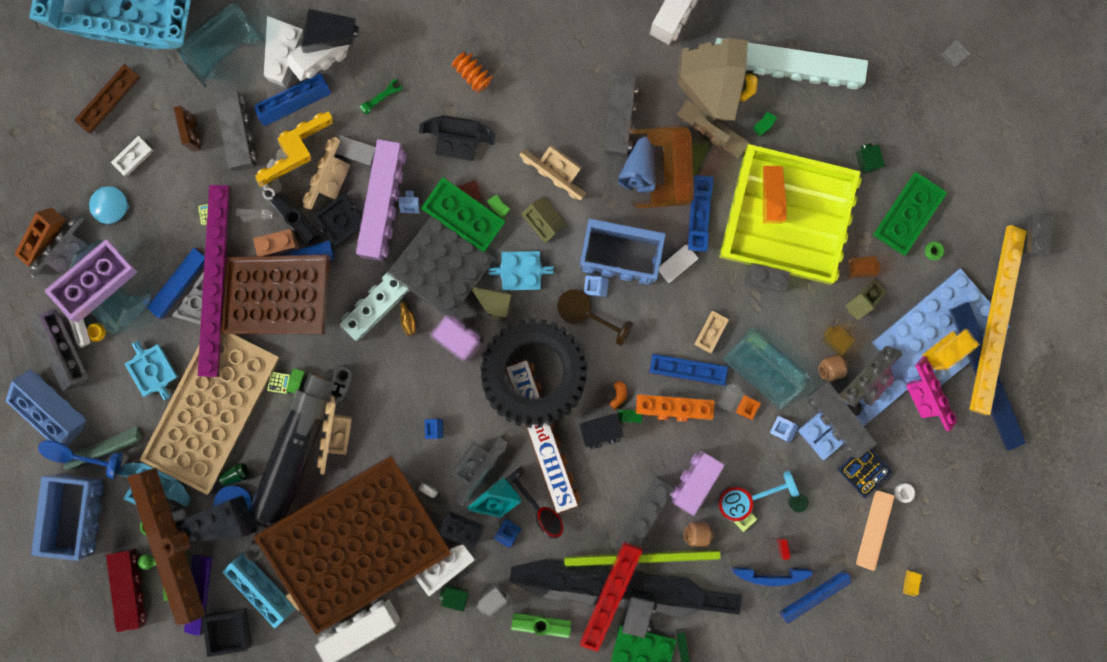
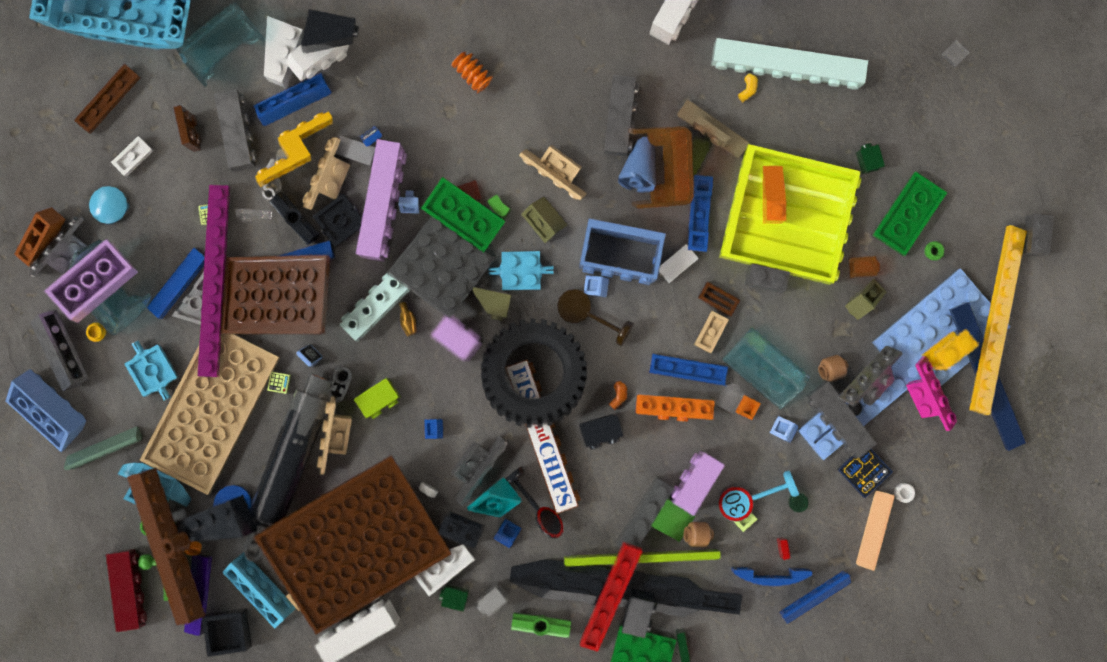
medium blue hose [31,474,104,561] -> none
blue piece [38,440,122,479] -> none
white tile [68,318,90,349] -> none
dark green cone [219,463,250,486] -> none
nougat brick [253,229,300,257] -> none
bright green piece [286,368,306,393] -> none
green piece [360,79,403,114] -> none
black plate [419,115,495,161] -> none
green piece [618,410,642,423] -> none
dark tan panel [677,38,748,124] -> none
green piece [753,111,777,137] -> none
clear yellow brick [821,325,855,355] -> none
yellow piece [903,570,922,596] -> none
none -> orange tile [184,541,202,556]
none -> slope [296,344,322,367]
none -> lime brick [354,378,401,419]
none -> blue tile [360,126,382,147]
none -> bright green sticker [651,499,695,542]
none -> reddish brown tile [698,281,740,317]

